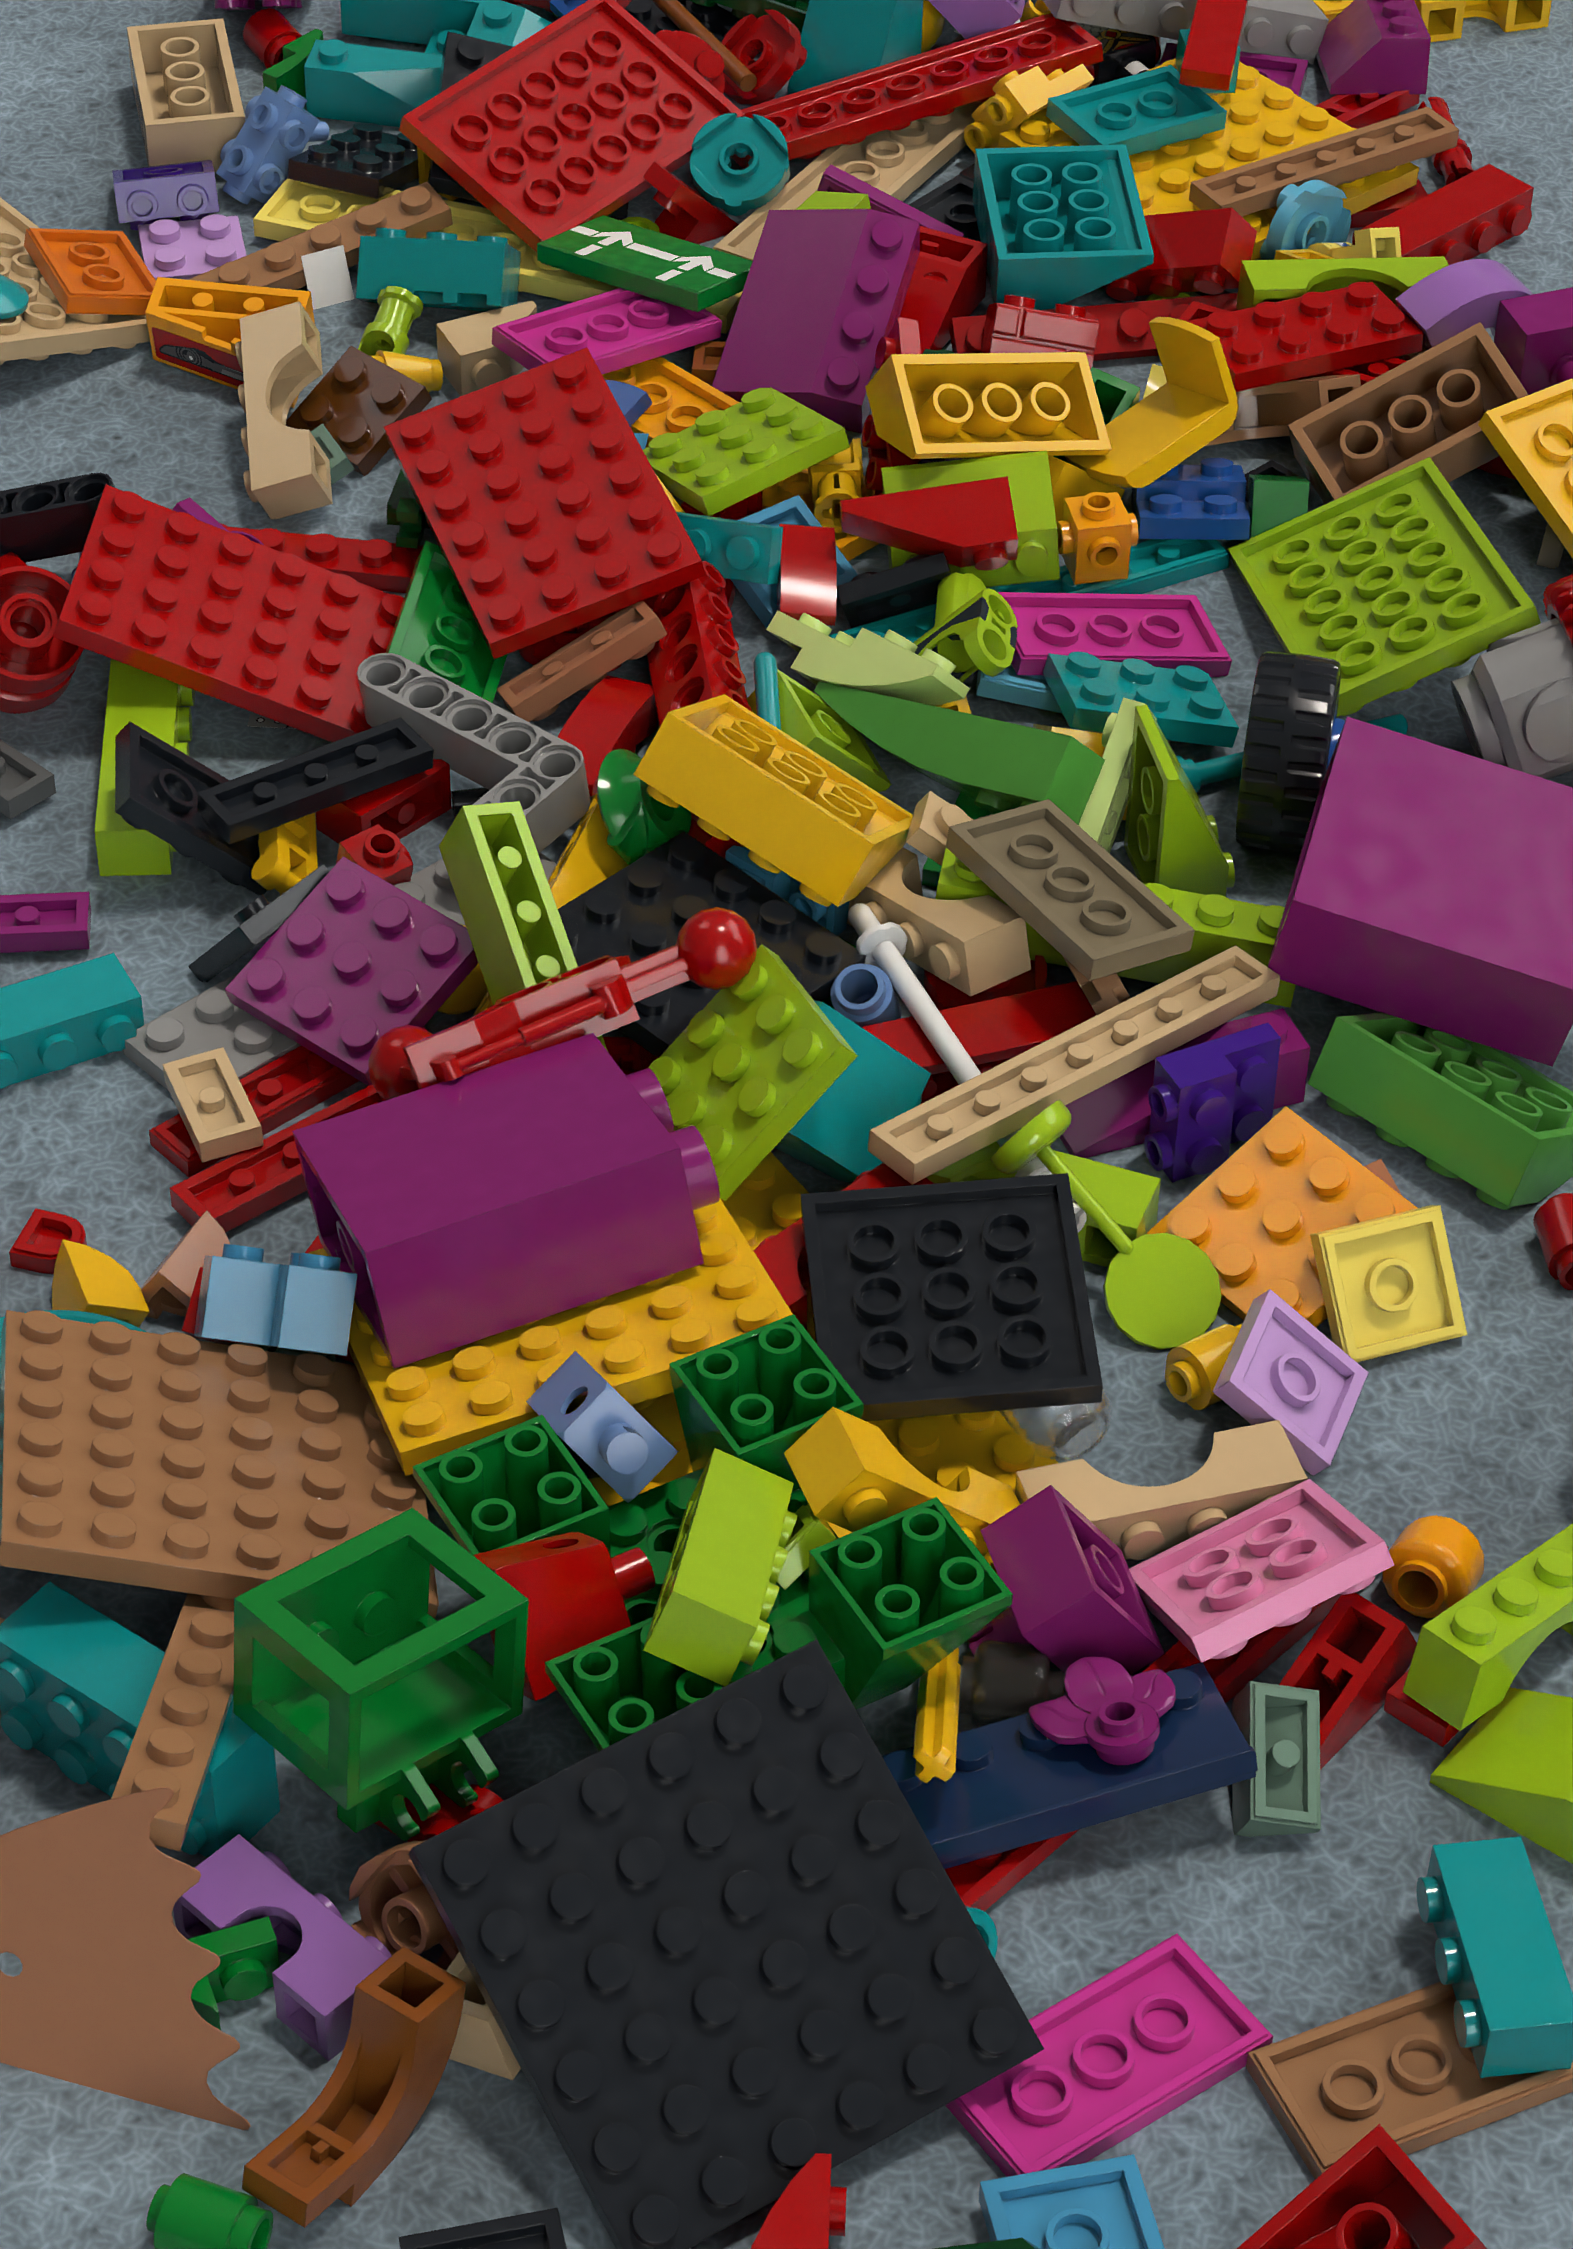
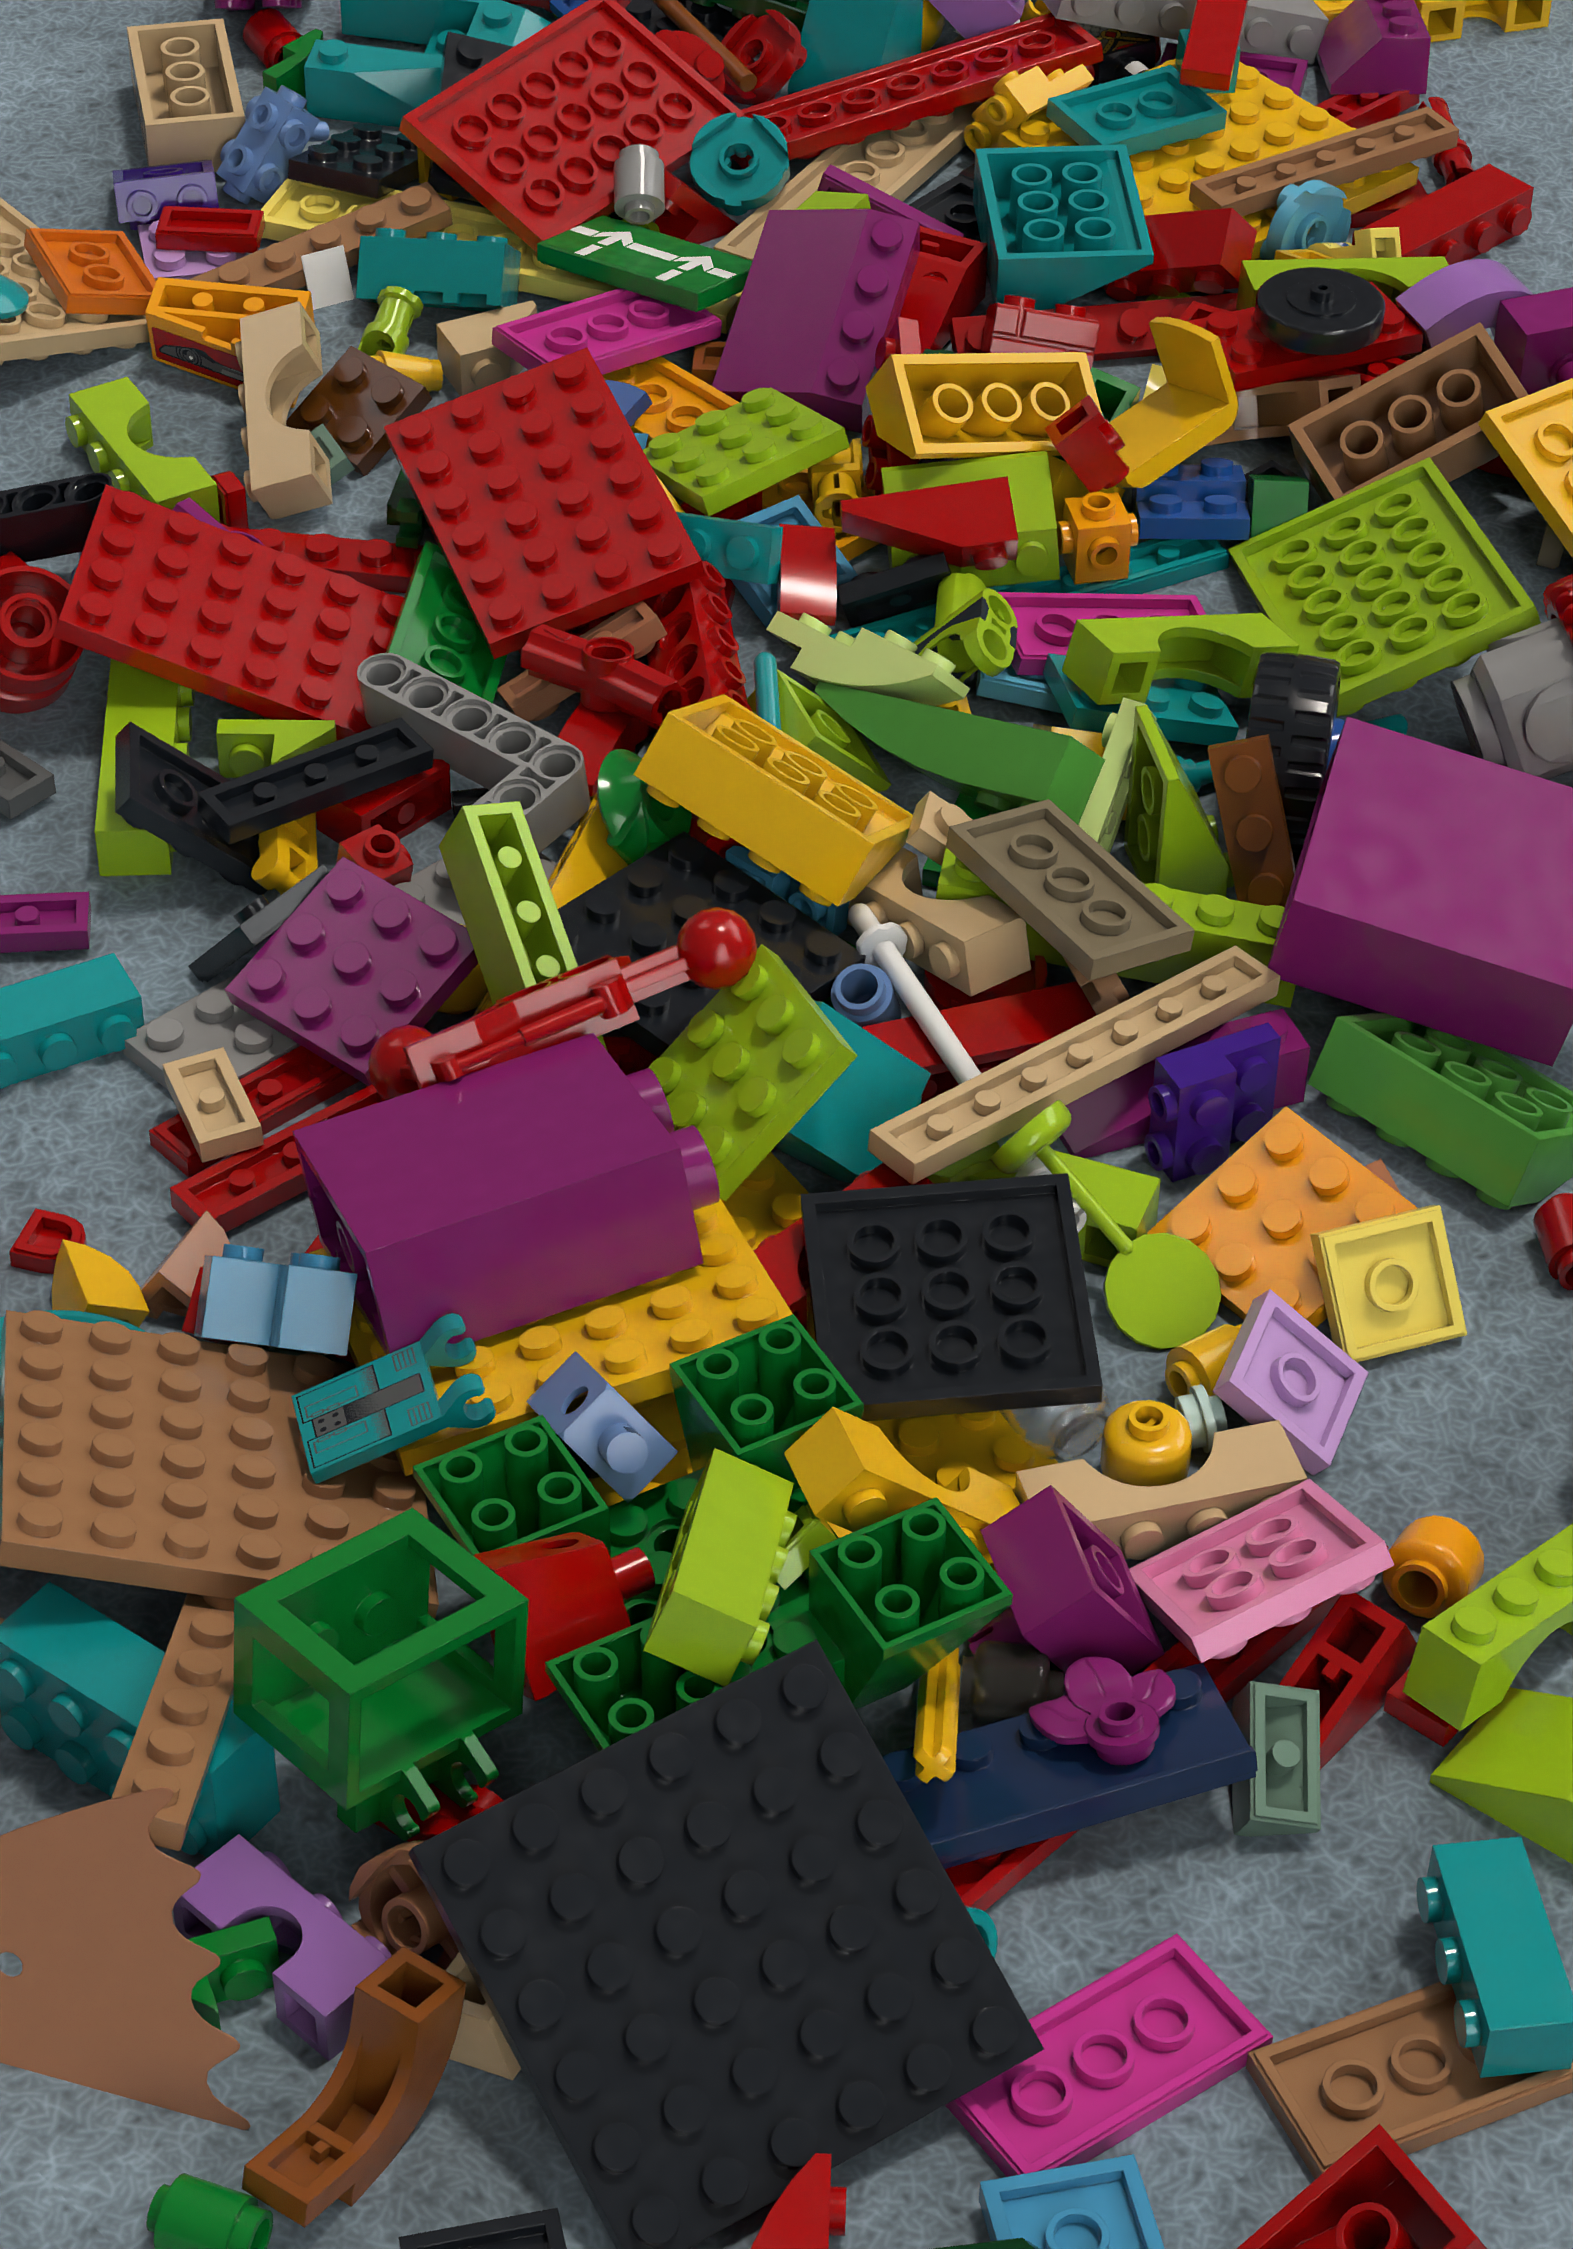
none -> lime arch [65,377,220,523]
none -> red tile [155,206,265,253]
none -> red tile [211,471,249,528]
none -> lime slope [216,719,337,778]
none -> teal flag [291,1313,496,1484]
none -> red piece [521,624,688,730]
none -> light grey brick [614,144,665,225]
none -> red brick [1045,395,1130,493]
none -> lime arch [1062,613,1300,705]
none -> yellow head [1100,1400,1193,1487]
none -> light aqua plate [1175,1384,1228,1453]
none -> dark orange plate [1207,734,1296,907]
none -> black wheel [1254,267,1385,355]

